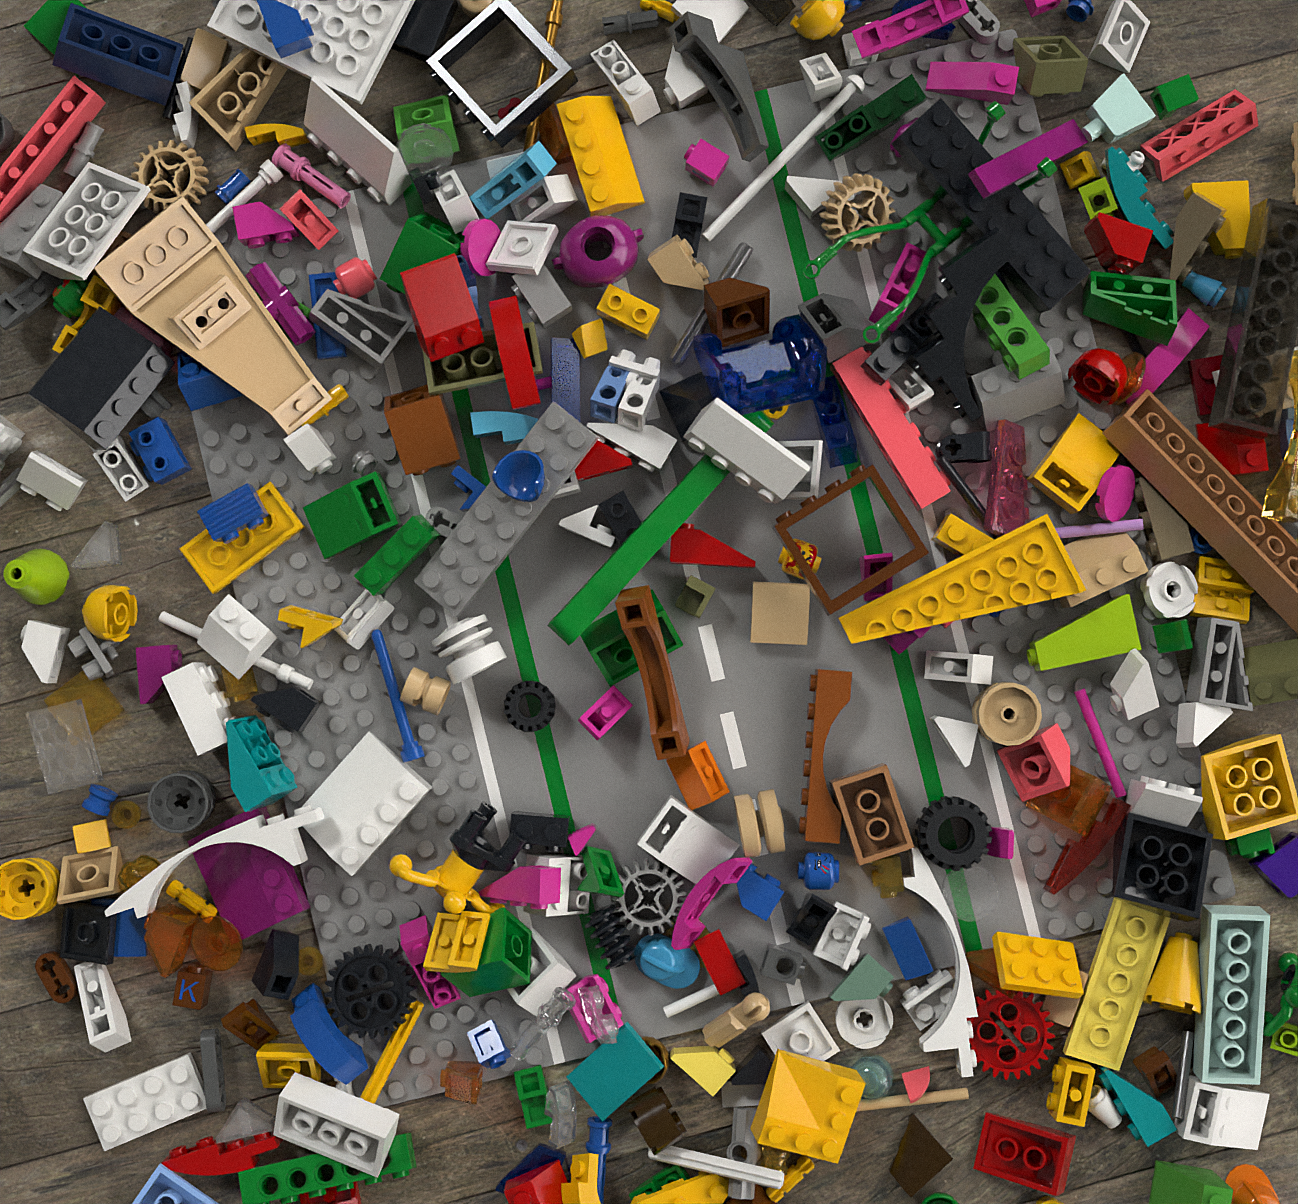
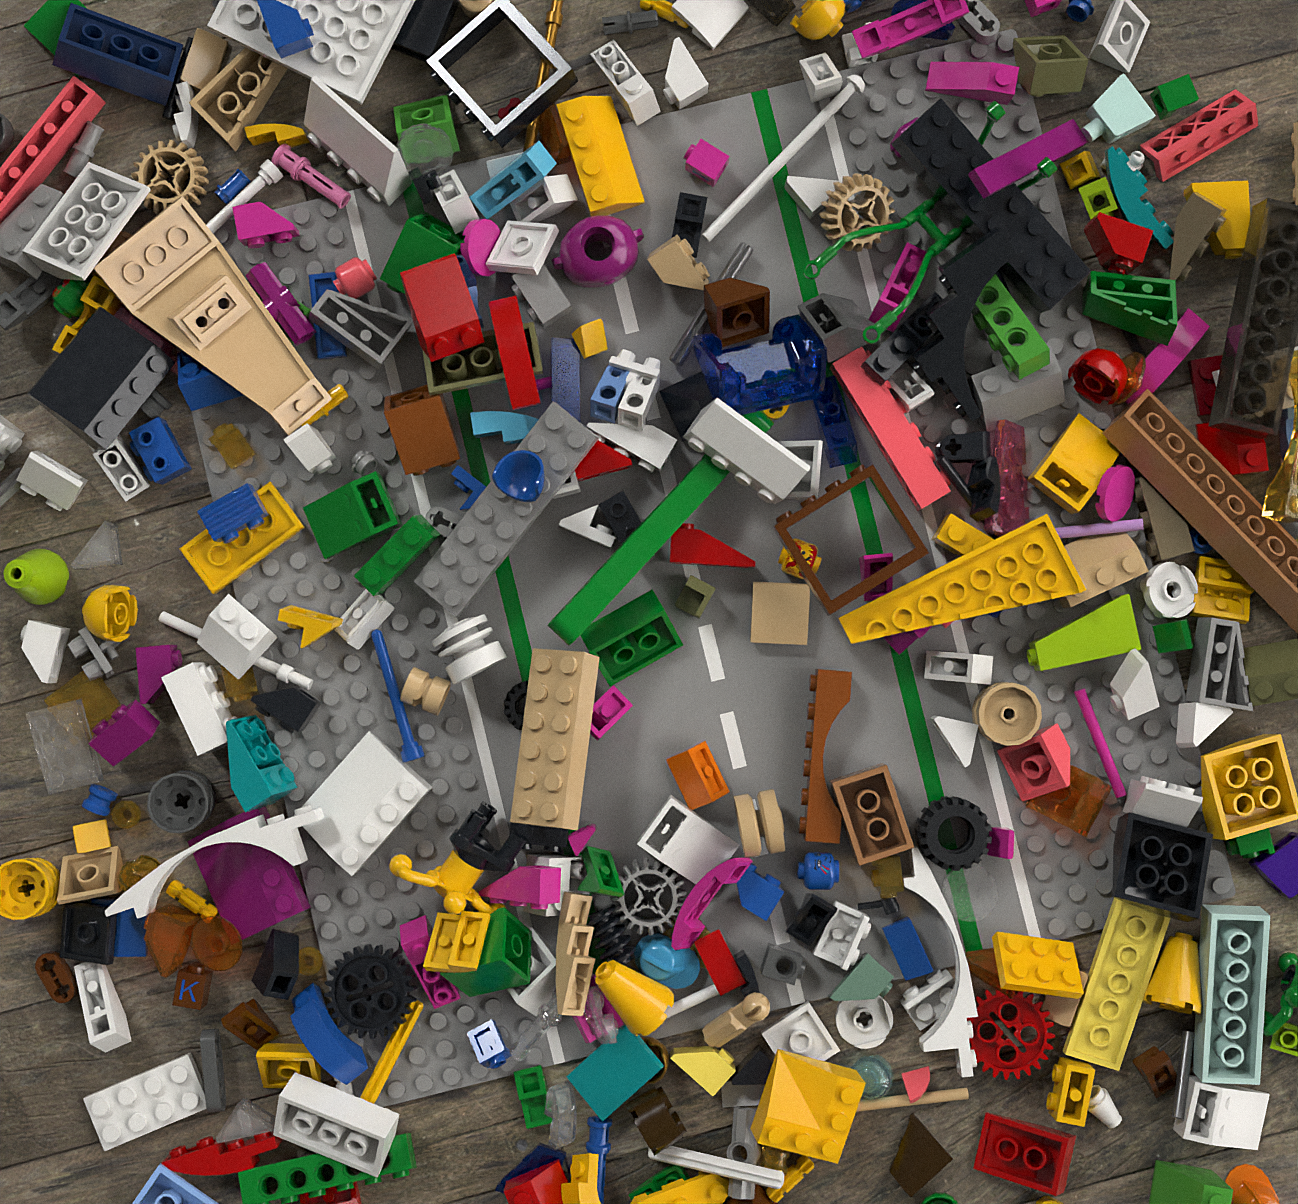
coral slope [279,189,339,250] -> none
clear orange slope [440,1061,483,1104] -> none
yellow brick [596,283,660,340] -> none
dark orange arch [615,585,690,760] -> none
dark grey arch [669,11,769,162] -> none
dark green slope [815,74,927,162] -> none
clear red slope [1043,798,1131,895] -> none
teal slope [1097,1065,1177,1147] -> none
dark azure cone [1182,271,1227,308] -> none
none -> magenta brick [88,699,160,767]
none -> clear yellow bracket [208,423,257,470]
none -> tan brick [510,648,600,830]
none -> tan slope [556,891,595,1016]
none -> yellow cone [595,960,674,1037]
none -> black hand [858,895,899,915]
none -> black slope [967,456,1000,522]

